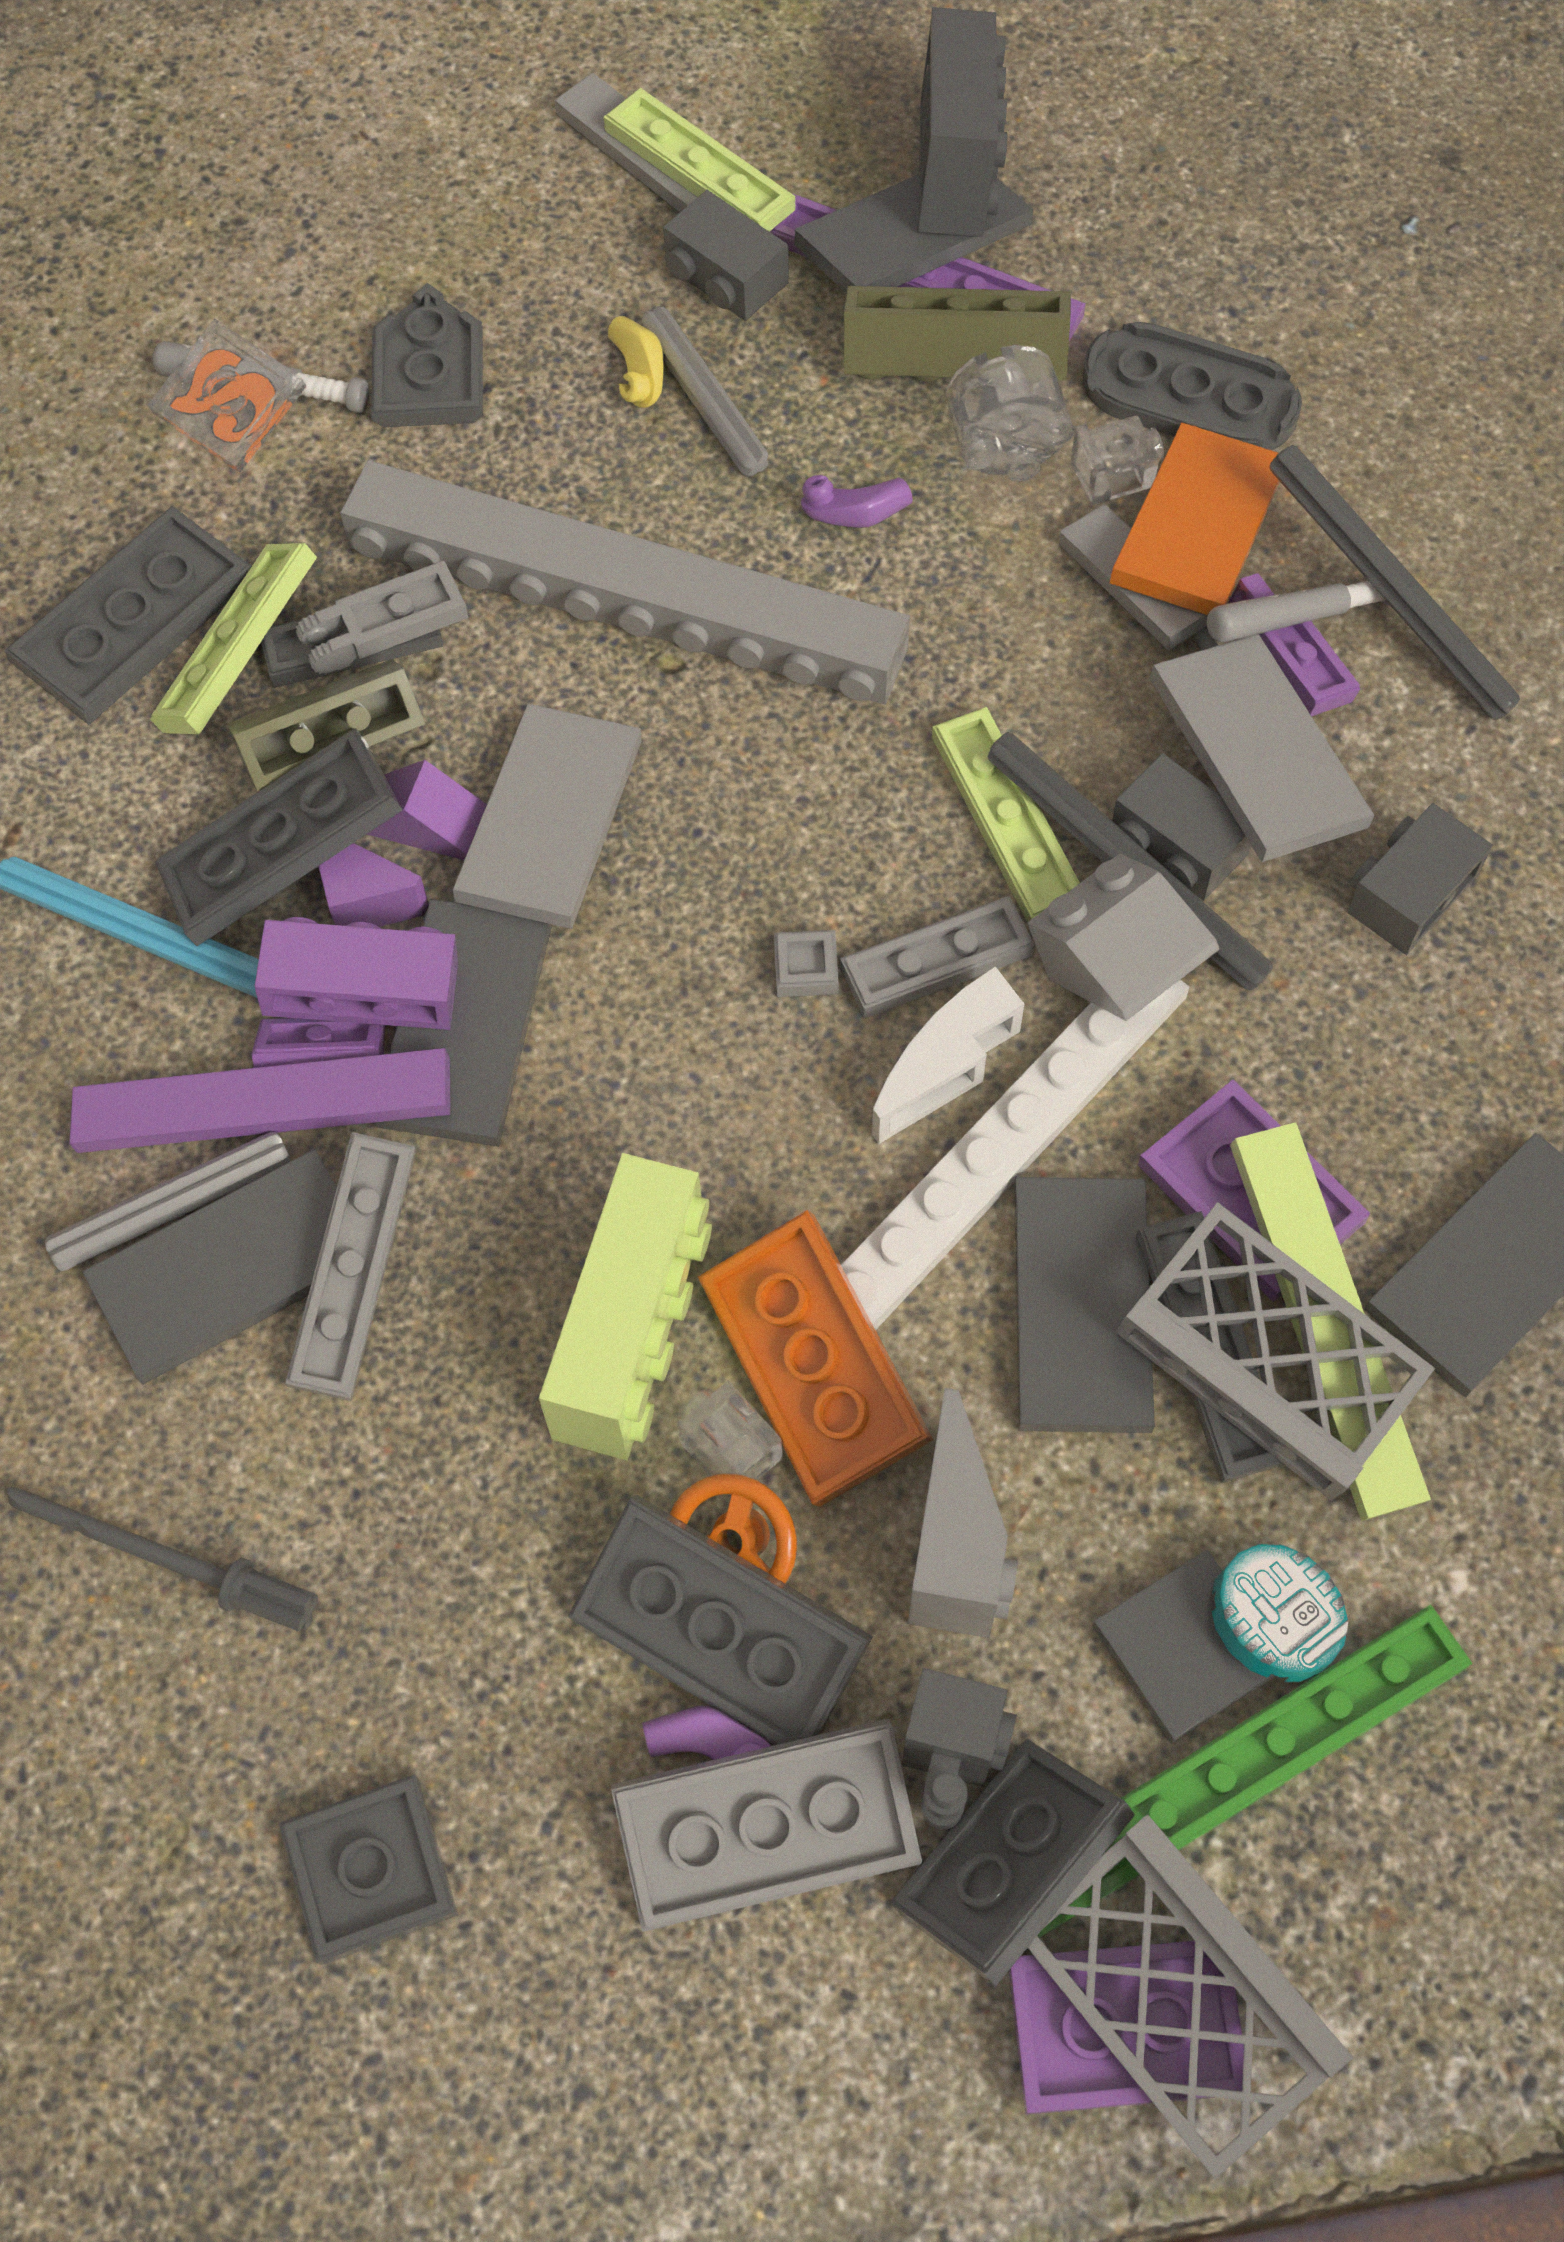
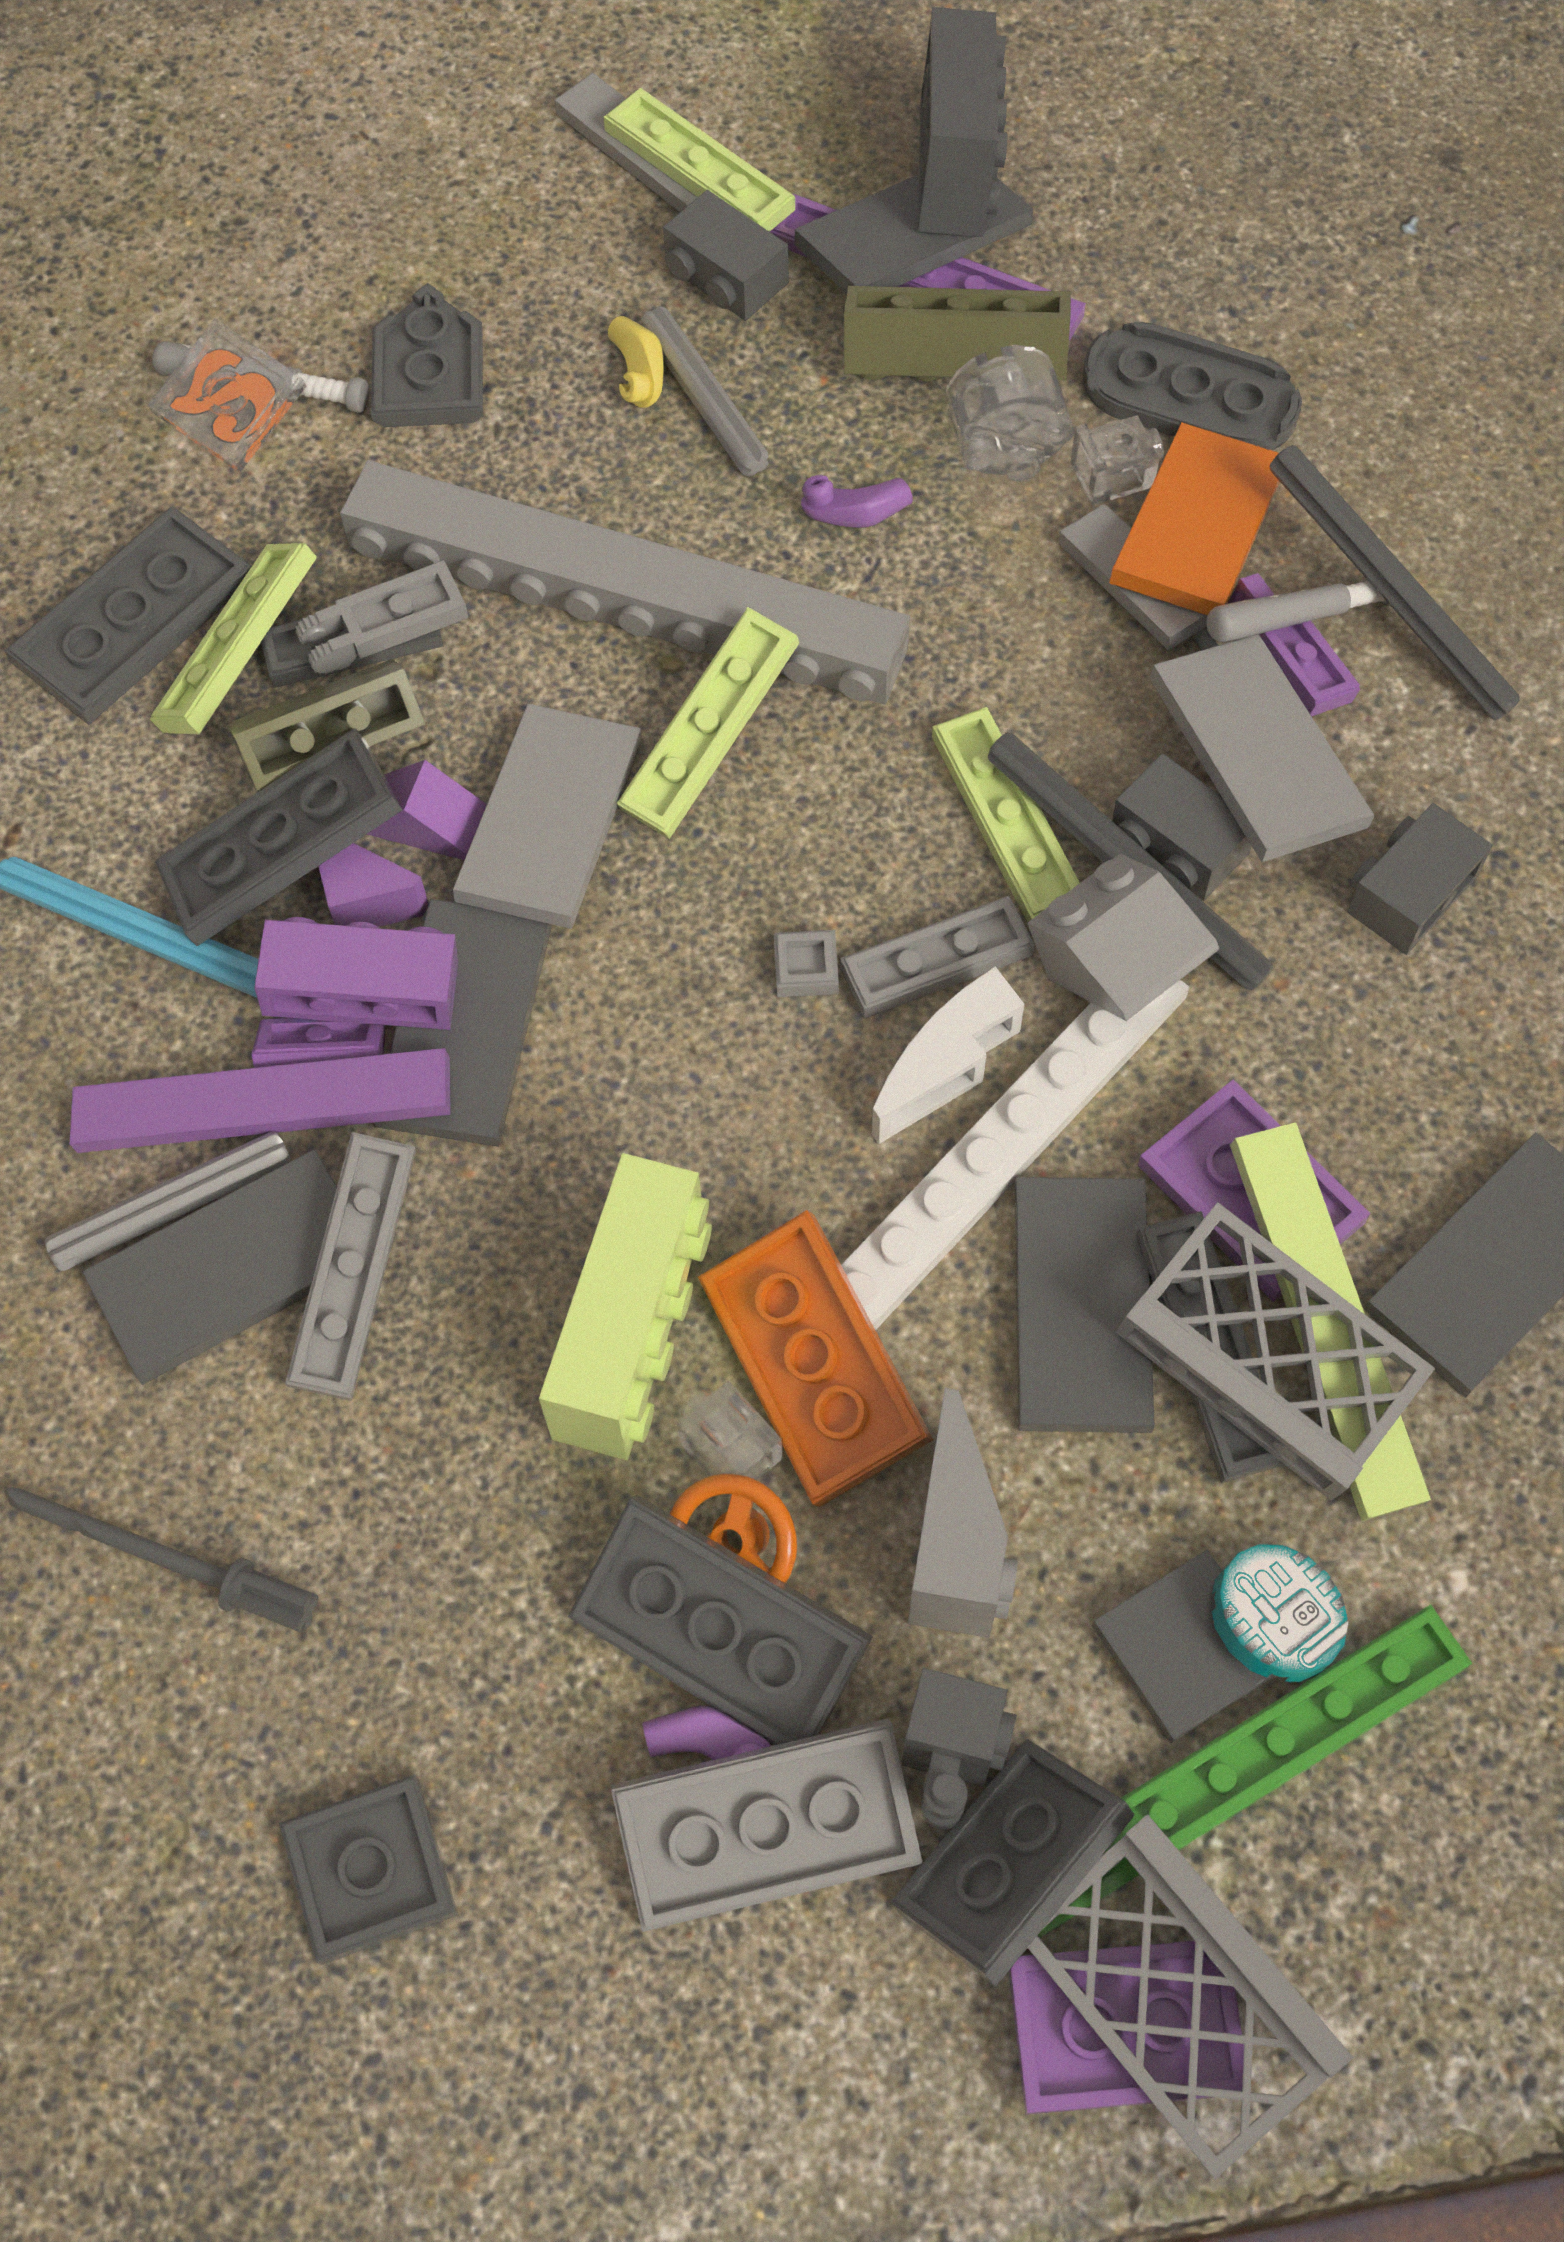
none -> yellowish green tile [617,607,800,839]

